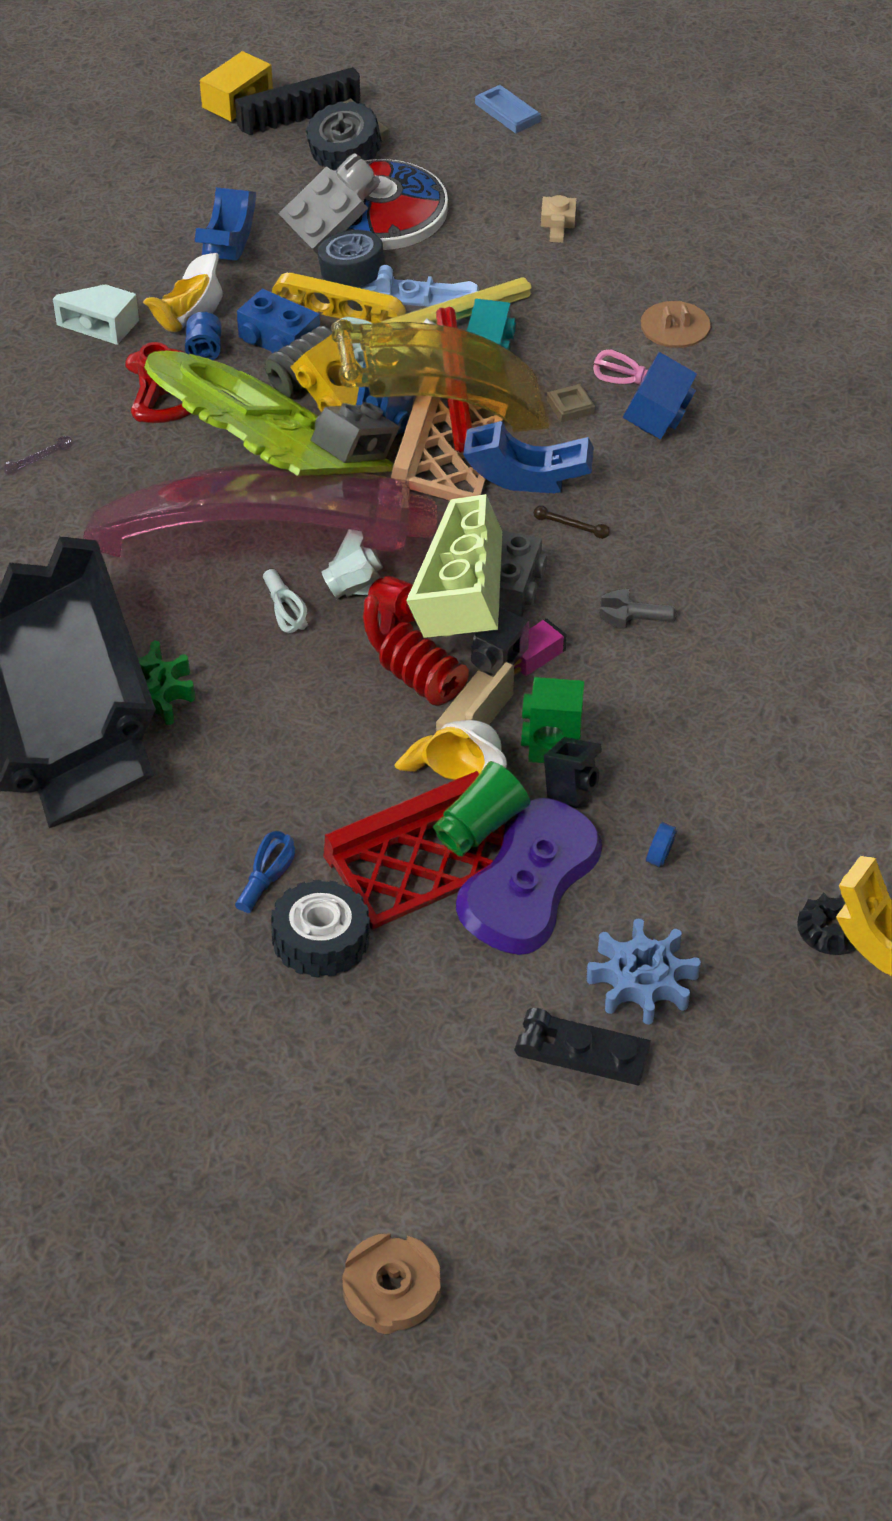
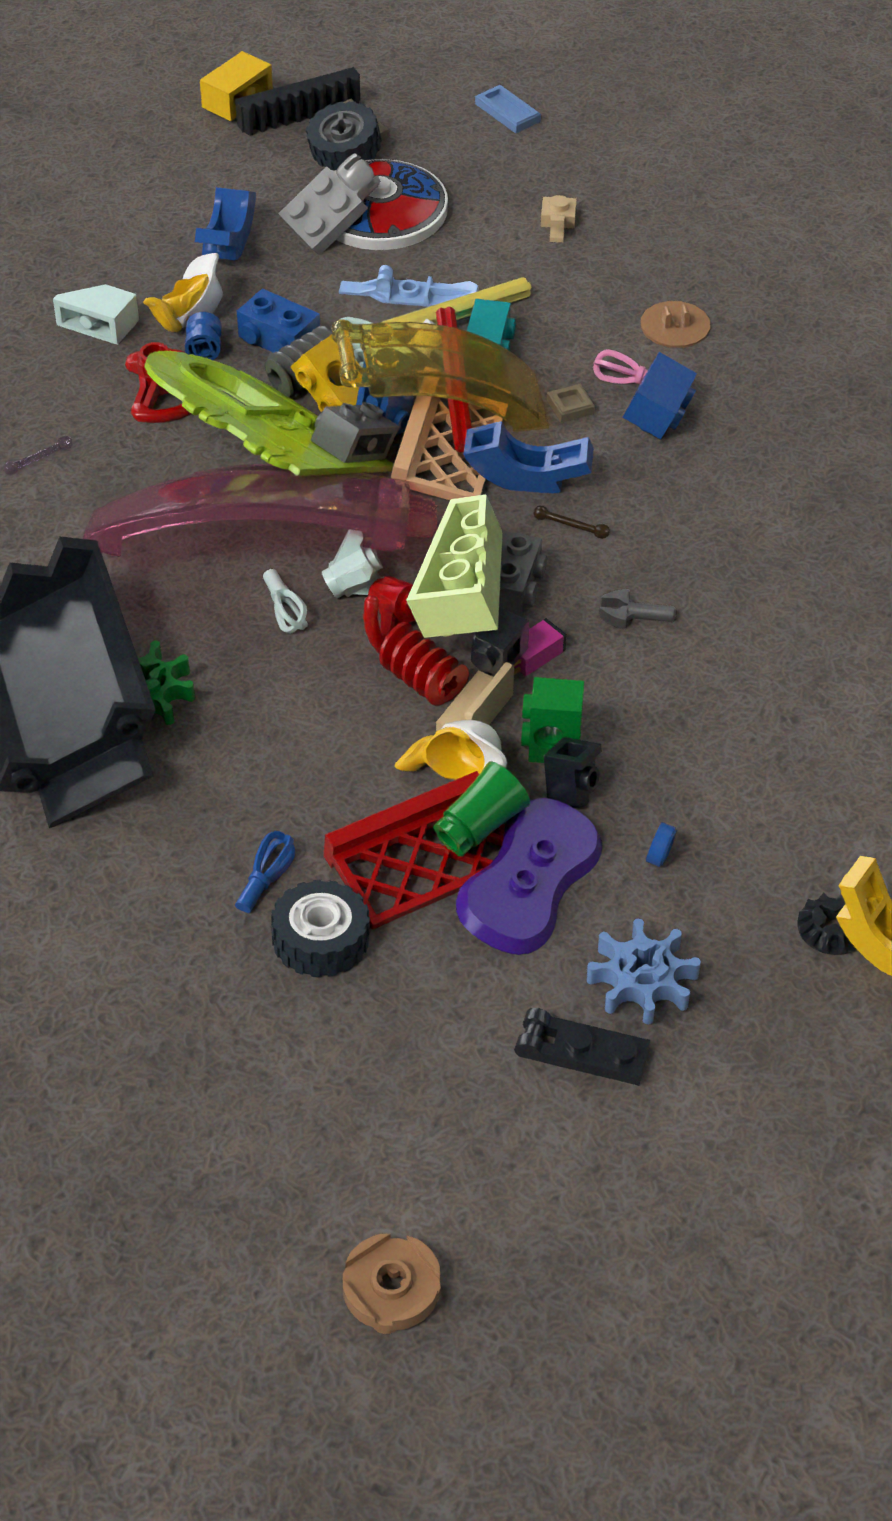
yellow beam [272,273,406,328] -> none
black wheel [318,230,386,287] -> none

